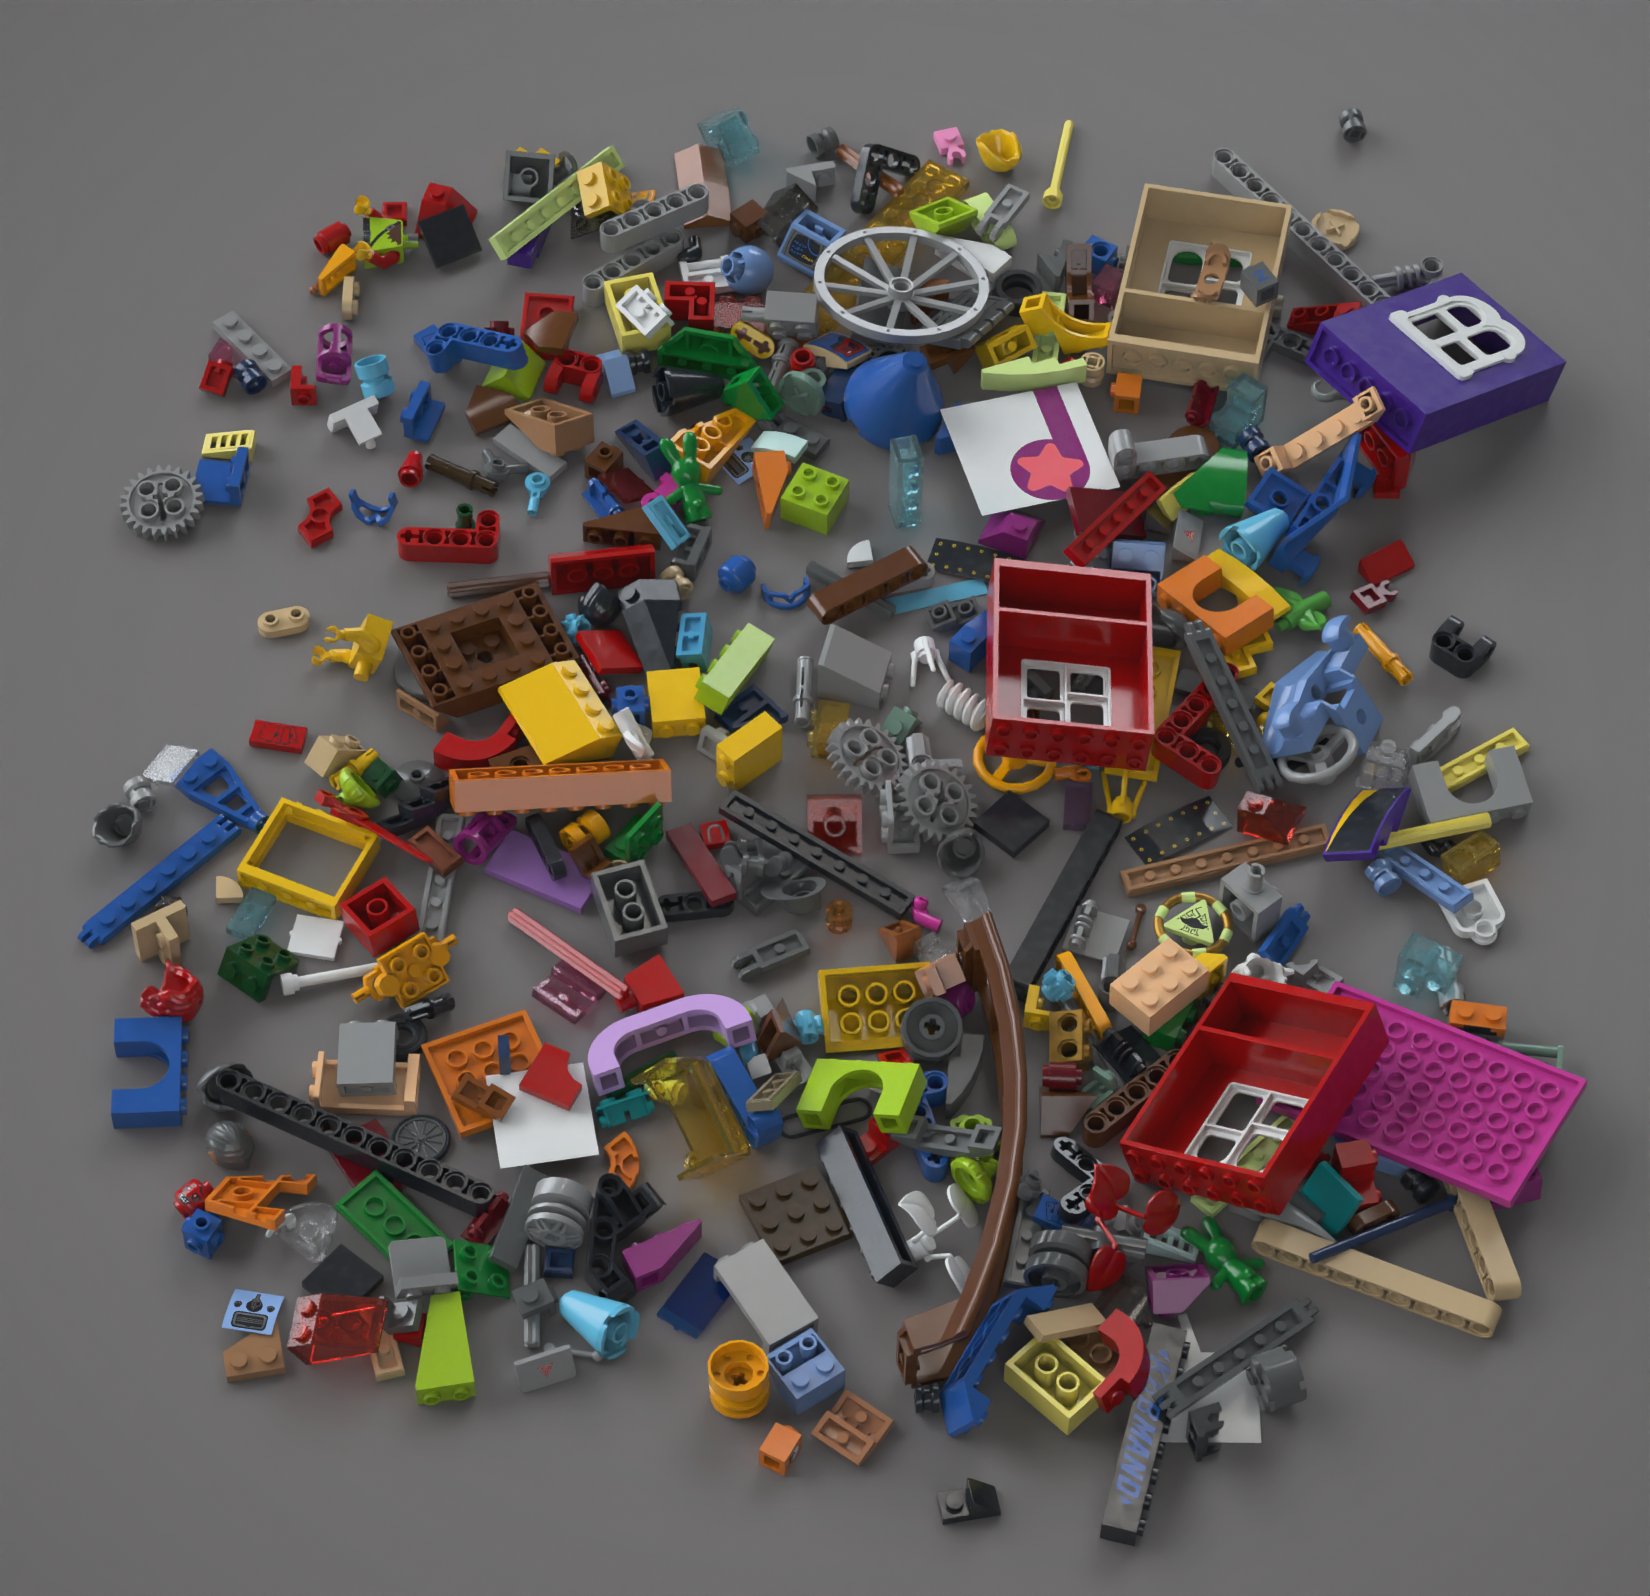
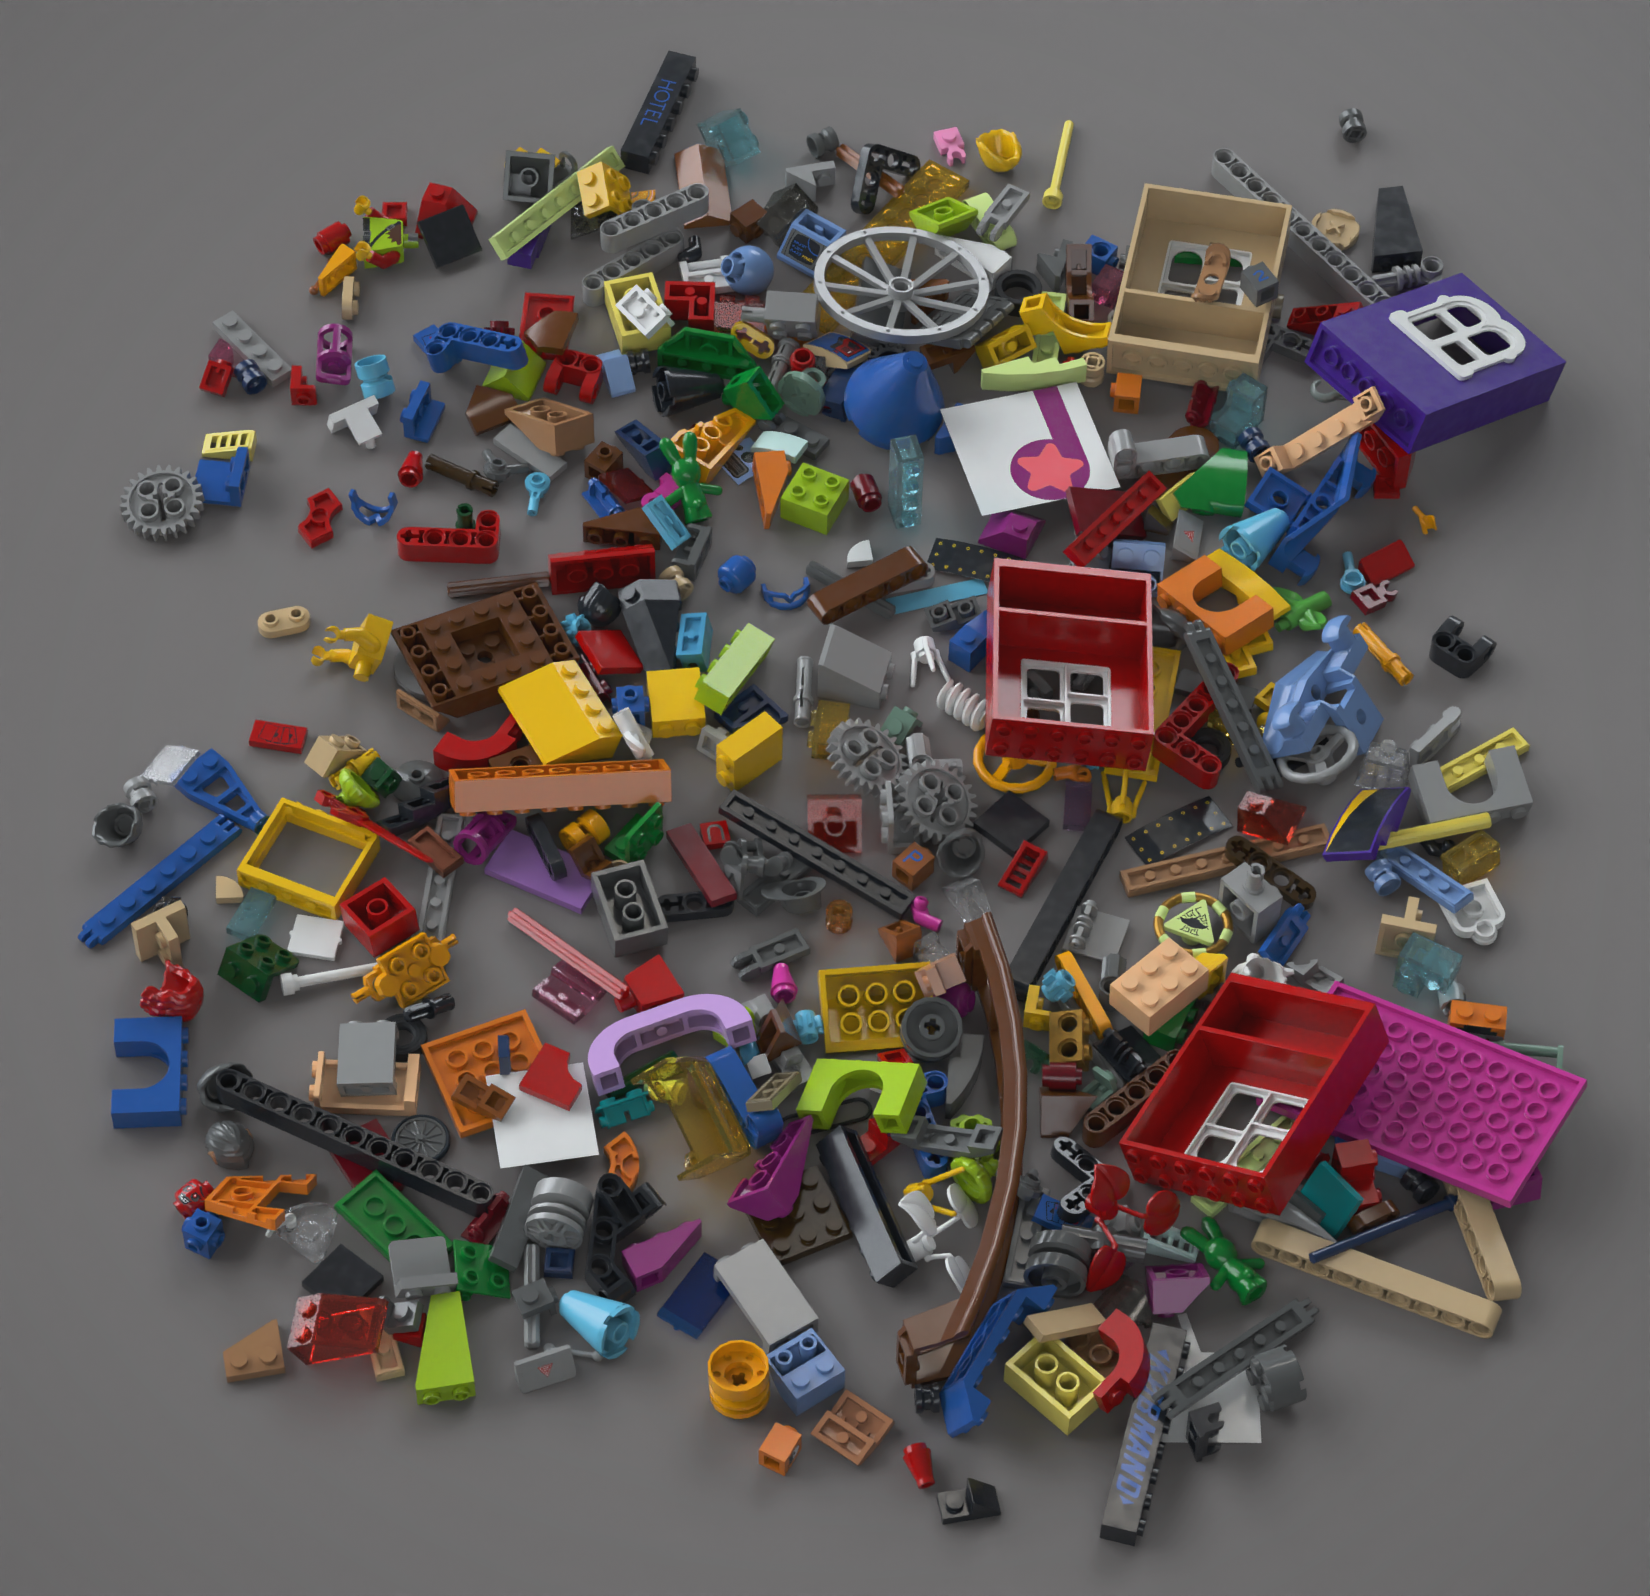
sticker [222,1289,284,1335] -> none
reddish brown hinge [1126,903,1146,950] -> none
none -> black brick [621,51,699,174]
none -> magenta wedge [727,1115,813,1221]
none -> dark pink cone [770,963,798,1004]
none -> dark red brick [850,474,882,512]
none -> dark orange brick [892,841,935,891]
none -> yellow plant [903,1166,965,1217]
none -> red cone [903,1442,935,1489]
none -> red slope [998,840,1048,898]
none -> clear green tile [1024,1039,1050,1074]
none -> dark brown beam [1224,835,1316,910]
none -> medium azure plate [1340,551,1366,594]
none -> black slope [1371,186,1423,273]
none -> tan bracket [1375,896,1437,965]
none -> light orange hand [1412,506,1437,535]

